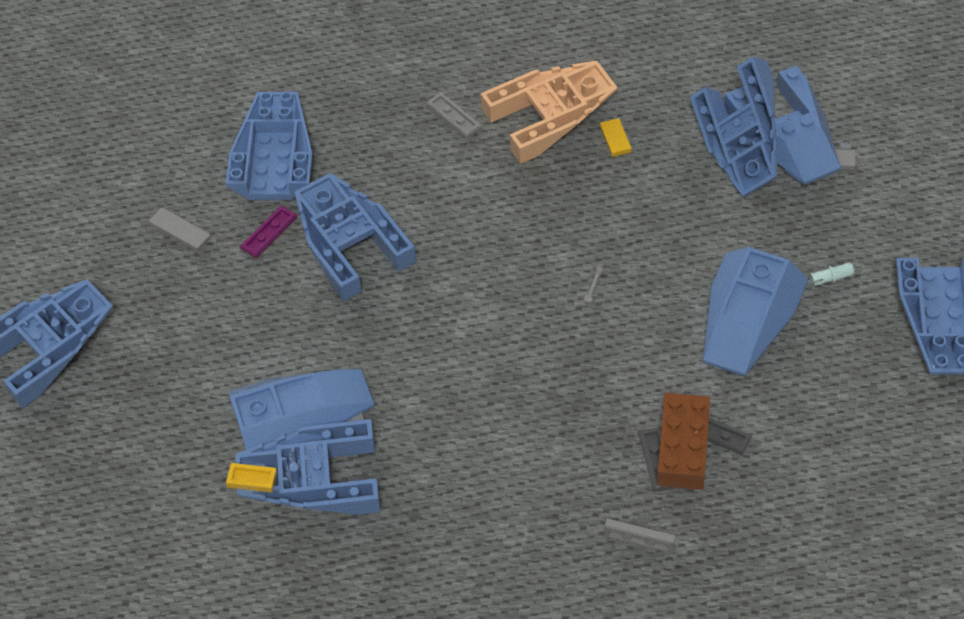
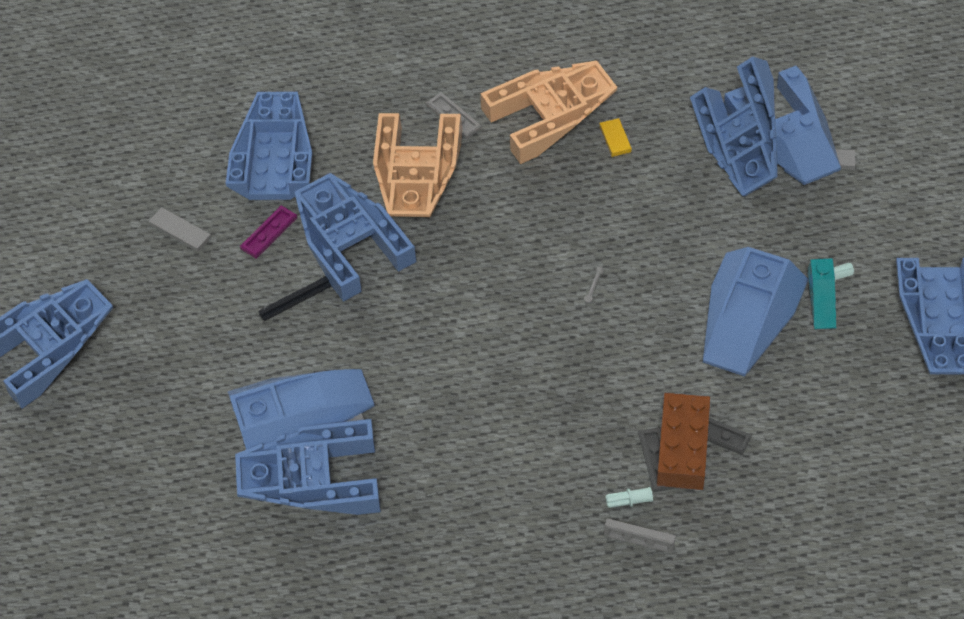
yellow tile [226,463,278,493] -> none
none -> black axle [258,276,332,321]
none -> light nougat wedge [373,113,463,217]
none -> light aqua axle [606,487,653,508]
none -> teal slope [807,258,836,330]

